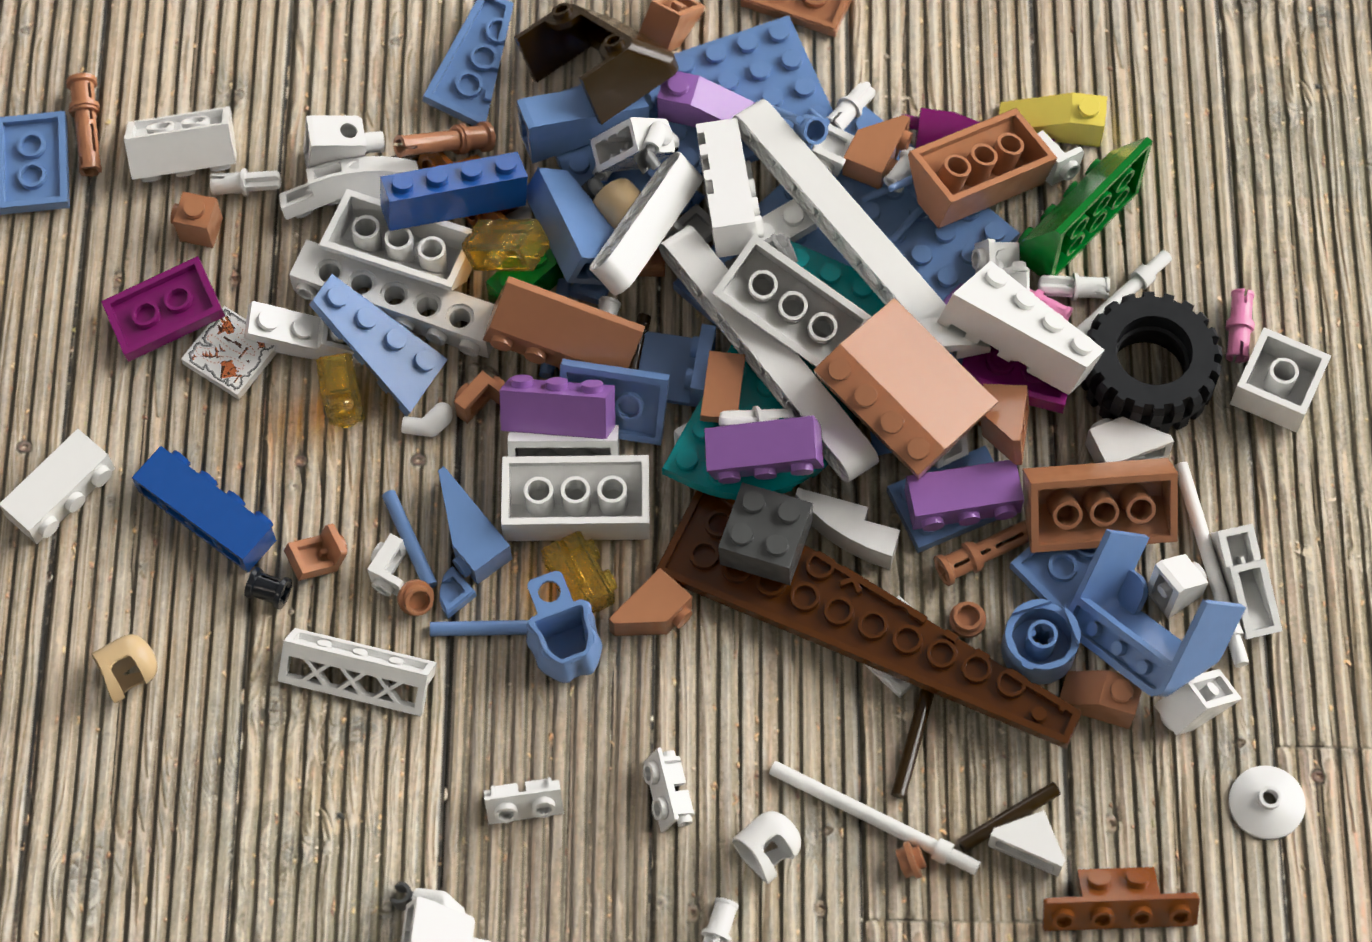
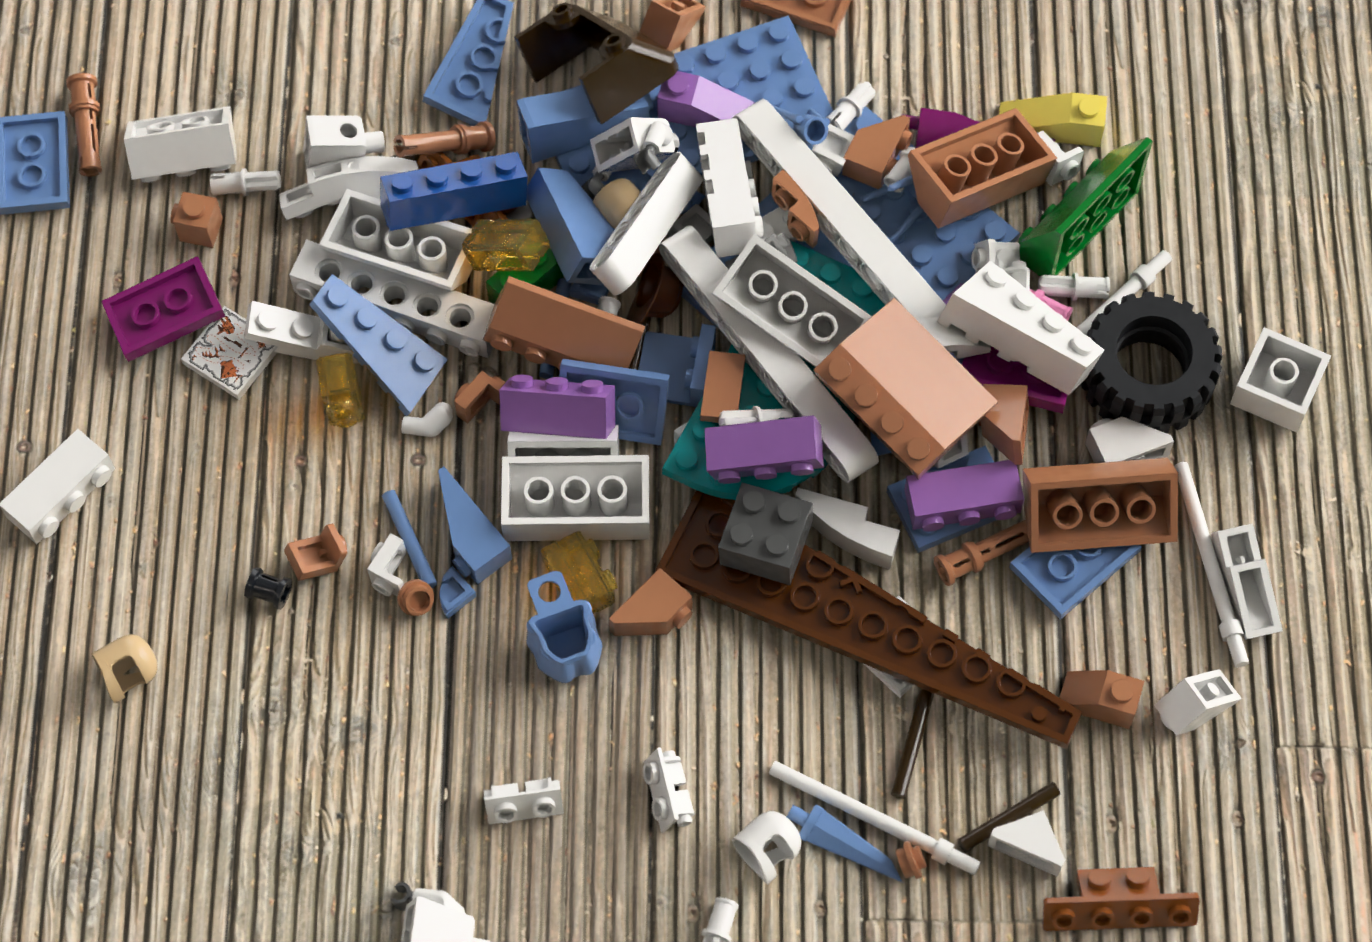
blue brick [132,446,277,573] -> none
white fence [278,628,437,716] -> none
medium blue bar [430,620,529,637] -> none
nougat plate [949,601,986,638] -> none
medium blue brick [1001,599,1081,685] -> none
medium blue windscreen [1068,529,1246,697] -> none
white slope [1148,554,1208,619] -> none
bright pink pin [1225,288,1255,363] -> none
white dish [1228,766,1305,840] -> none
none -> reddish brown piece [626,253,684,324]
none -> nougat slope [771,170,820,248]
none -> medium blue bar [787,804,903,883]

